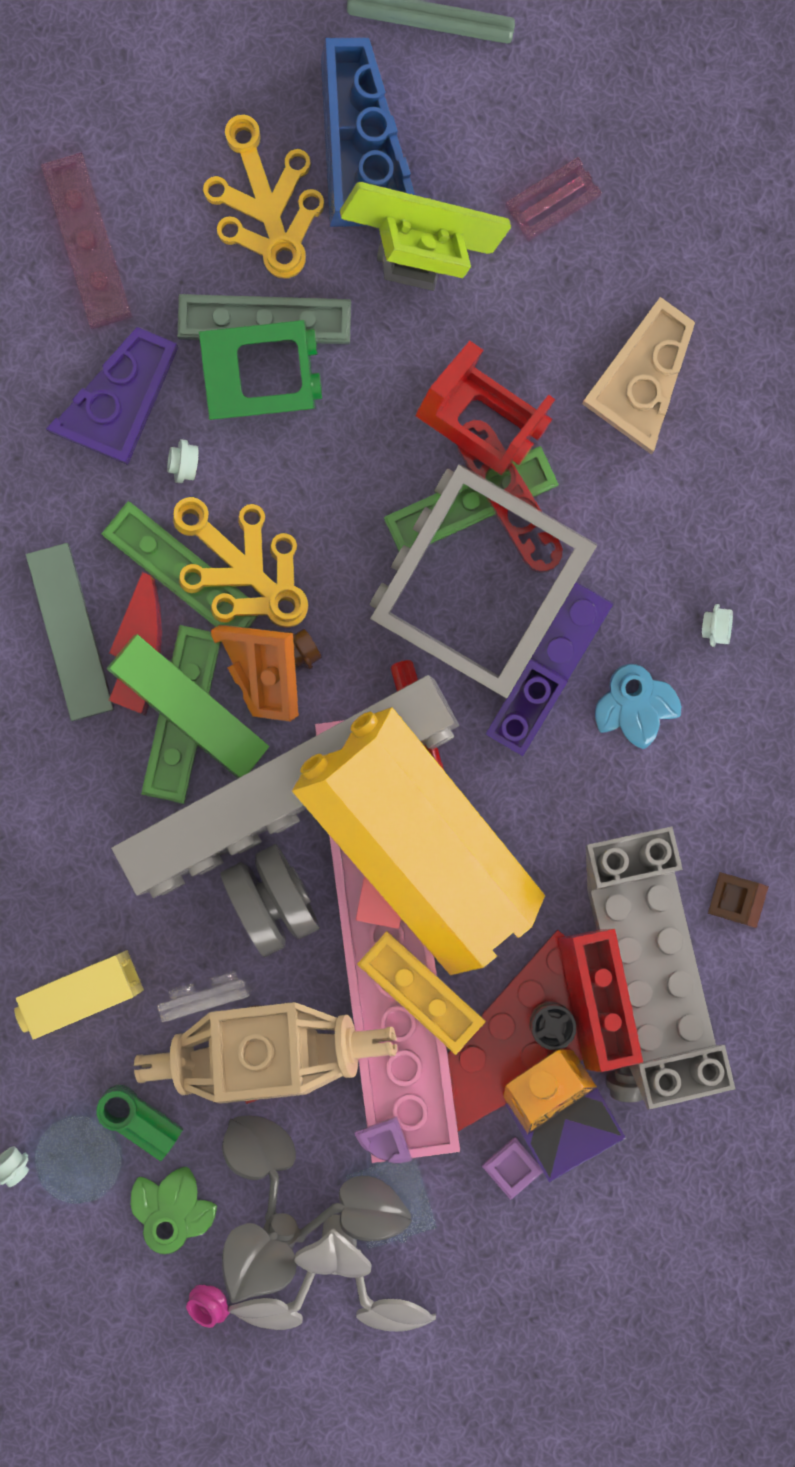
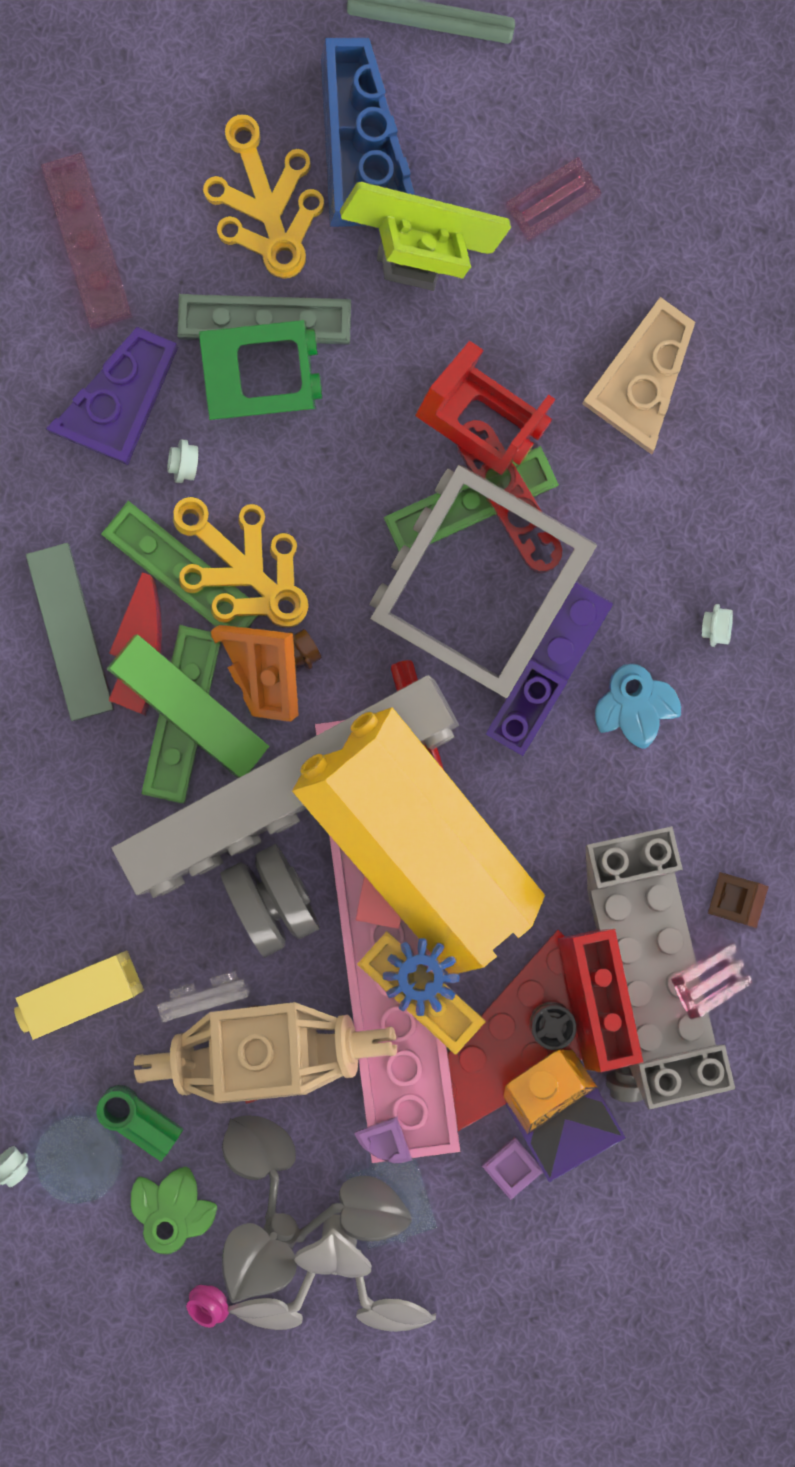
none -> blue gear [383,938,460,1016]
none -> clear pink tile [671,943,752,1020]

